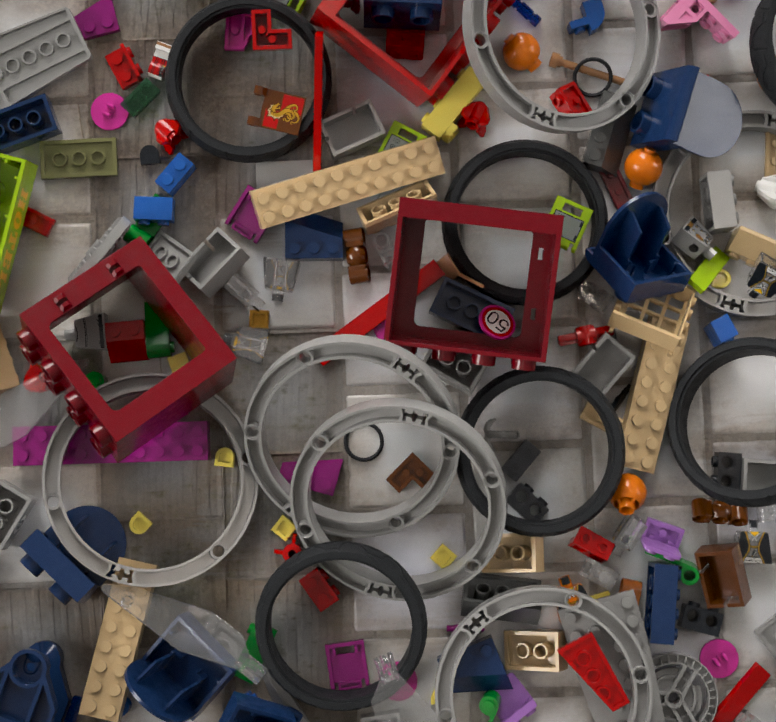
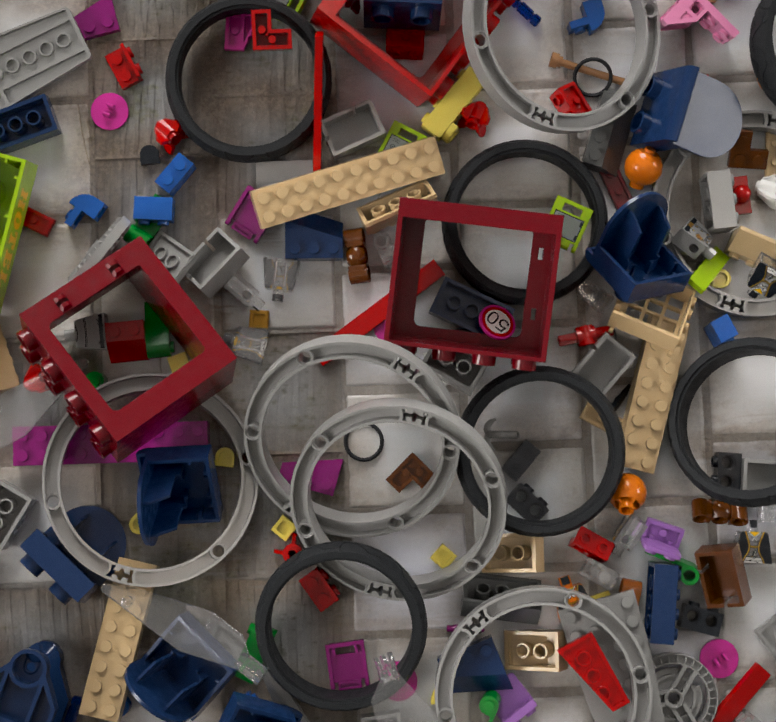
olive plate [40,137,118,180] -> none
clear green plate [120,77,161,119] -> none
leg [148,41,172,81] -> none
flag [247,85,307,136] -> none
light nougat piece [436,253,484,288] -> none
orange brick [502,32,542,73] -> none
none -> blue brick [64,194,108,230]
none -> dark blue plate [136,444,223,546]
none -> reddish brown plate [727,129,769,170]
none -> red tile [732,175,752,215]

